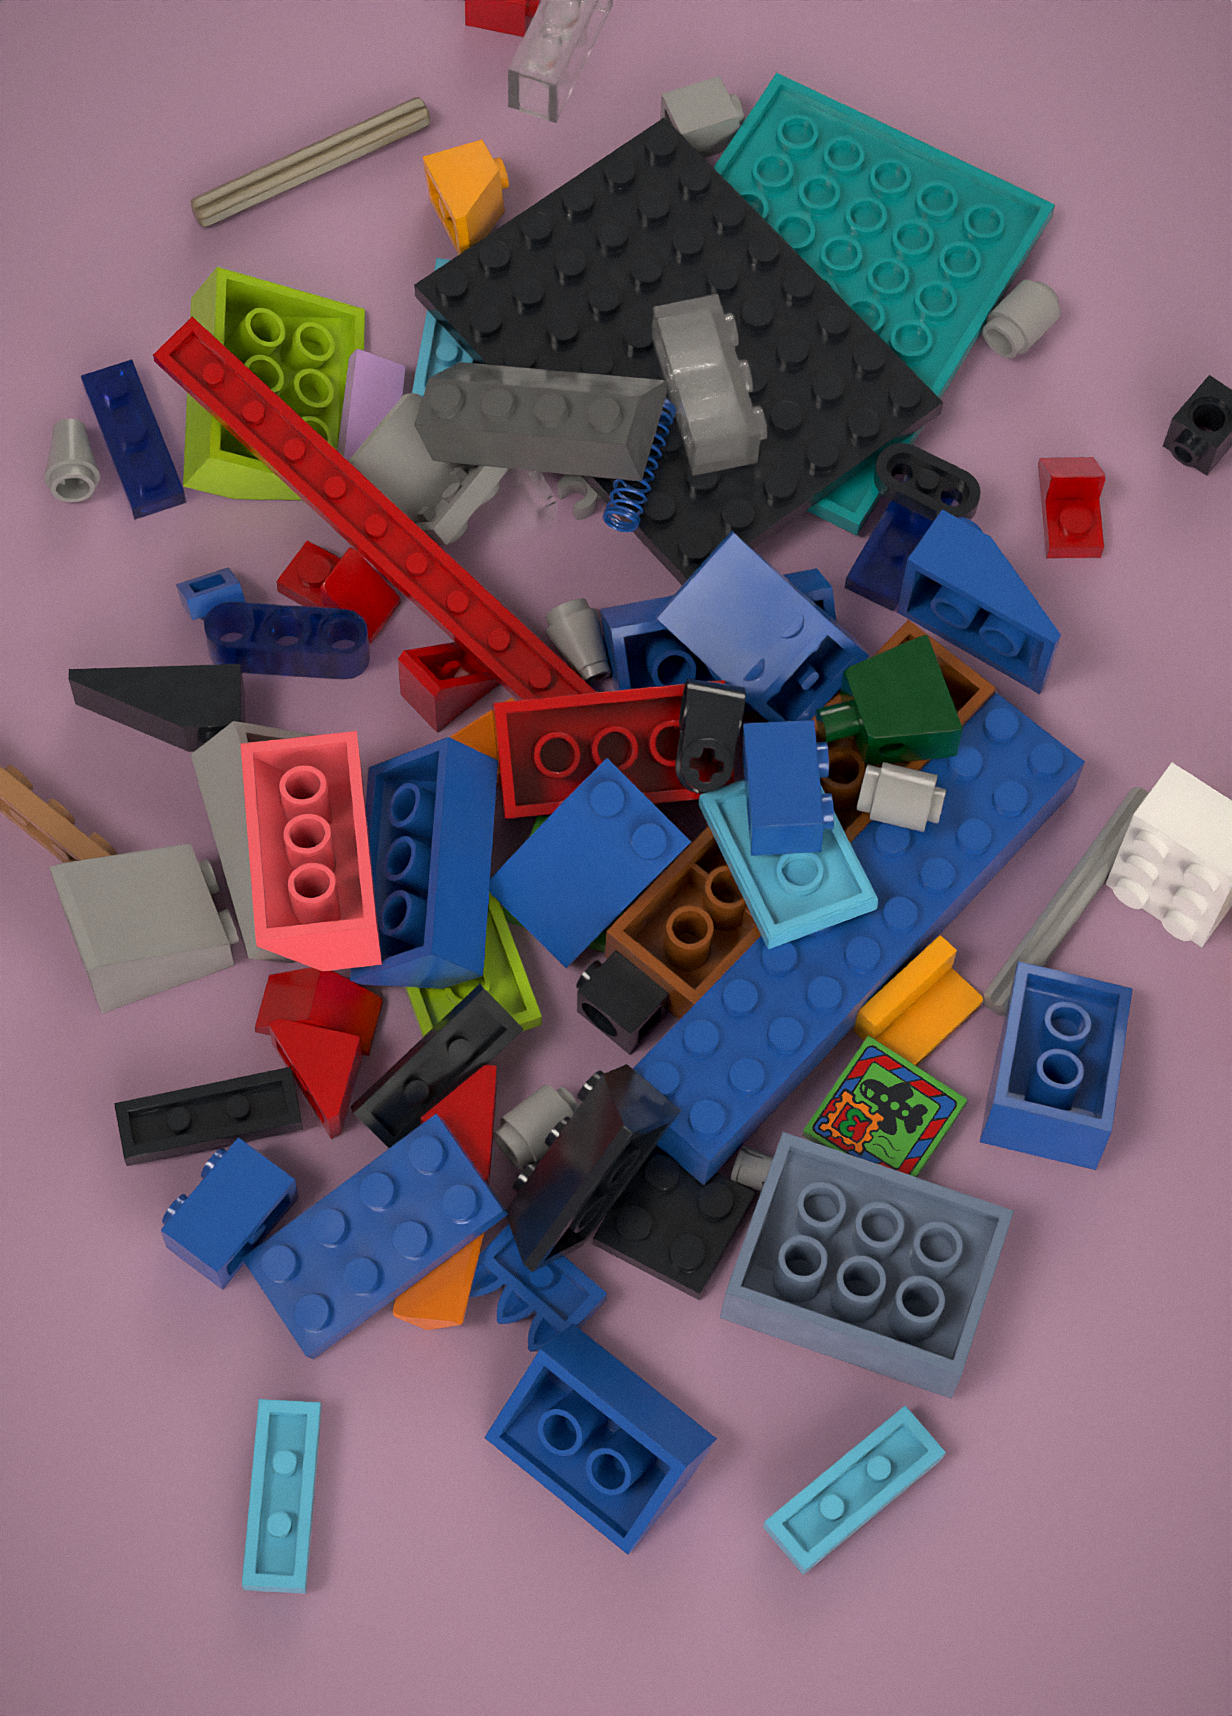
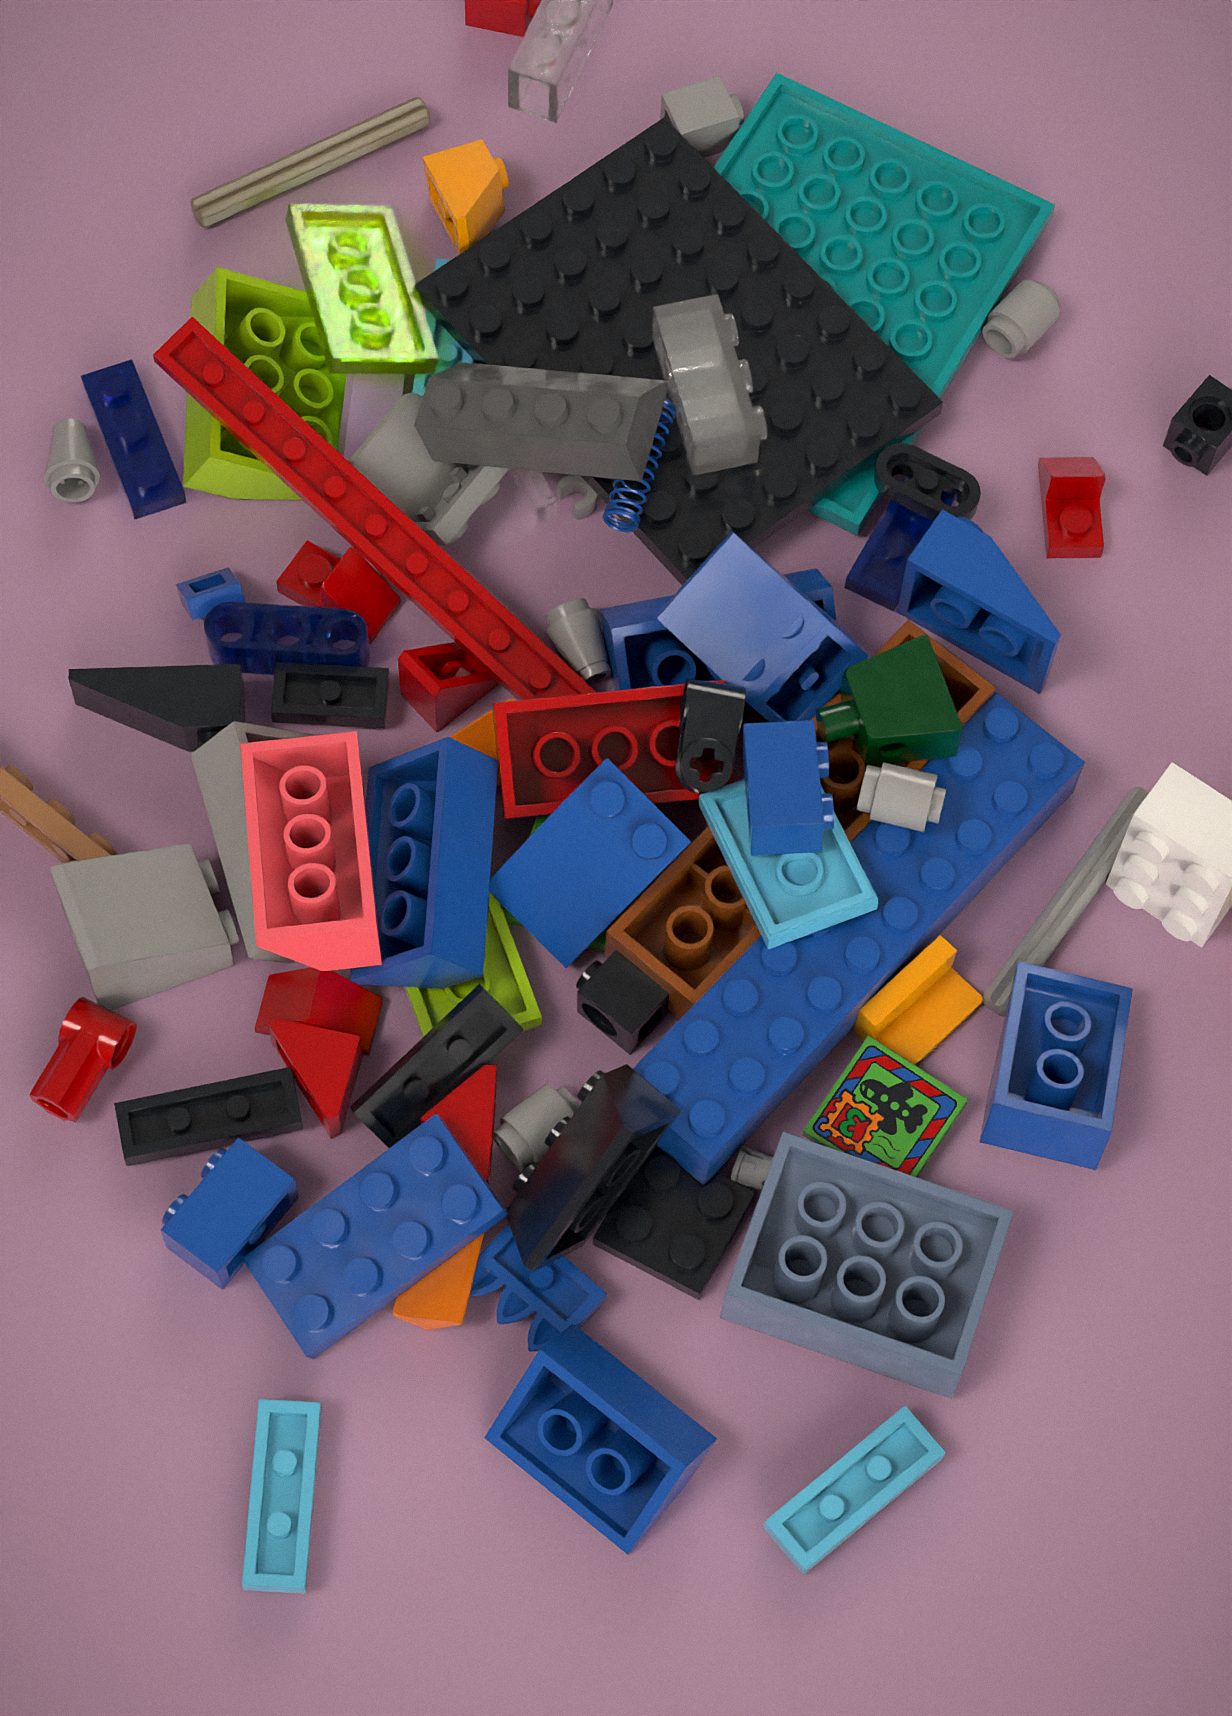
none -> red piece [29,997,137,1123]
none -> black plate [271,662,390,729]
none -> clear neon green plate [285,204,439,374]

